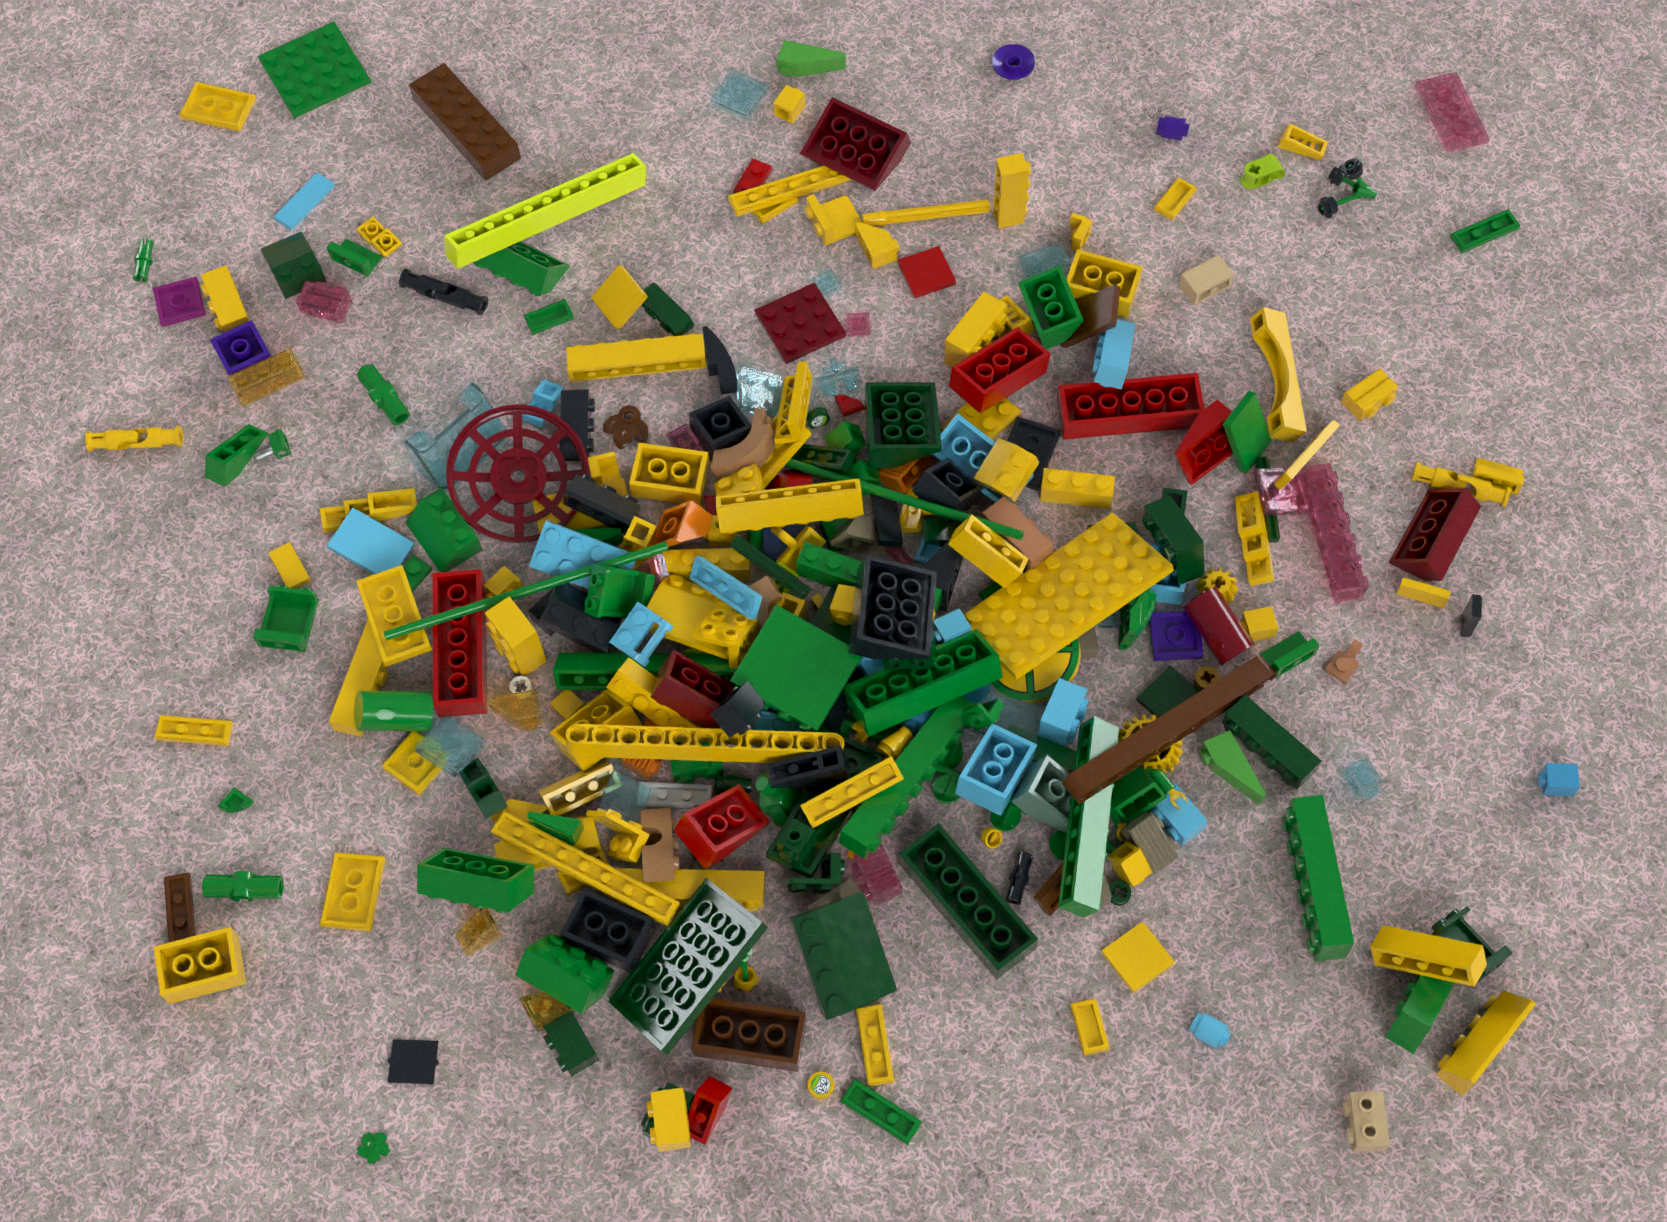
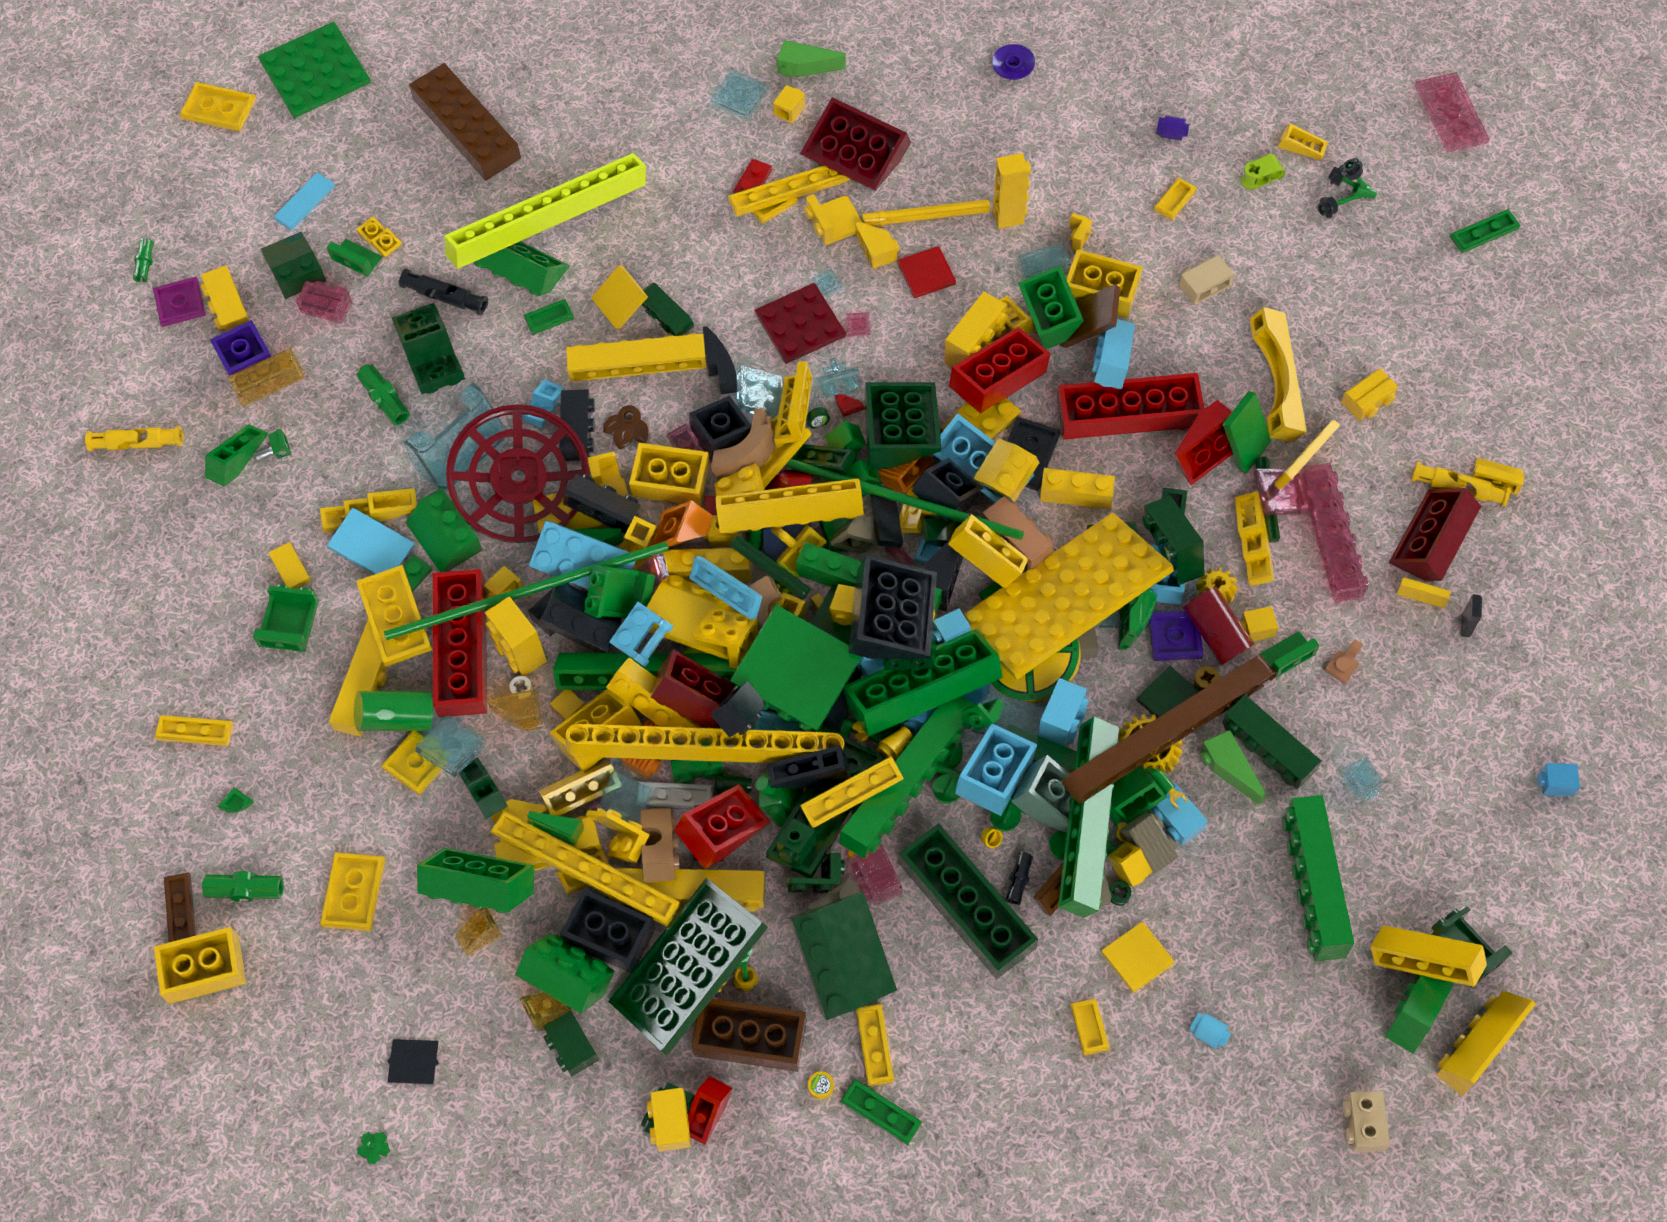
none -> dark green bracket [391,303,466,395]

